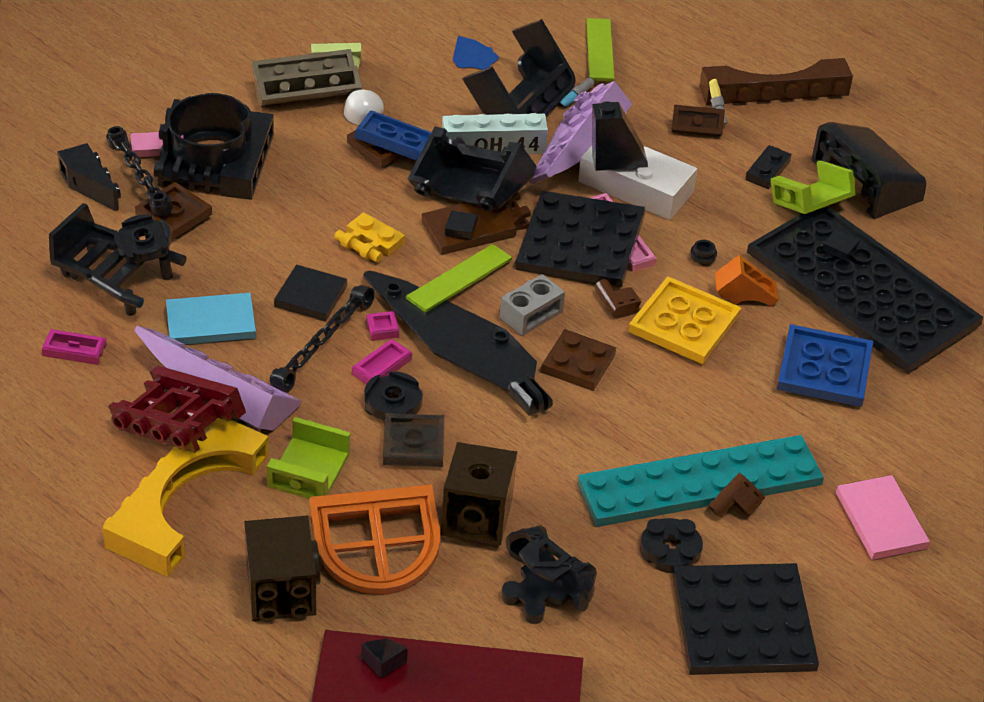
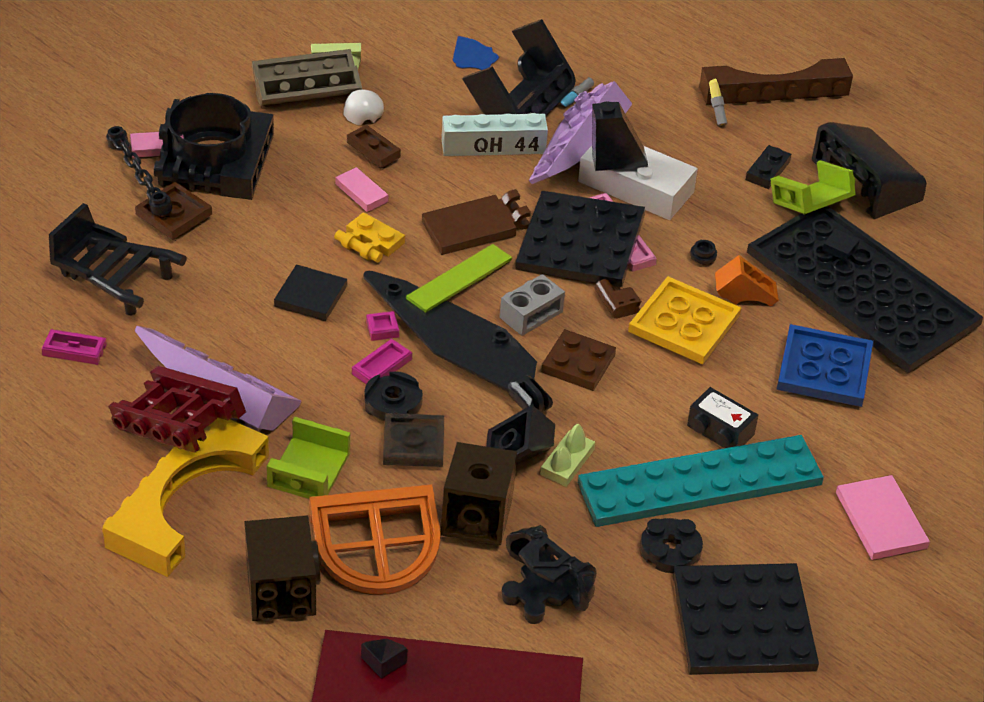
black slope [57,143,121,211] -> none
black plate [114,215,172,265] -> none
medium azure tile [166,293,256,345] -> none
black piece [270,285,375,393] -> none
blue tile [354,110,431,161] -> none
black windscreen [408,126,537,211] -> none
black tile [445,210,478,239] -> none
lime piece [586,18,615,82] -> none
reddish brown plate [671,105,725,136] -> none
reddish brown piece [708,473,766,518] -> none
none -> bright pink tile [335,167,388,212]
none -> black slope [486,405,555,464]
none -> yellowish green tile [540,424,595,487]
none -> black brick [687,387,759,448]

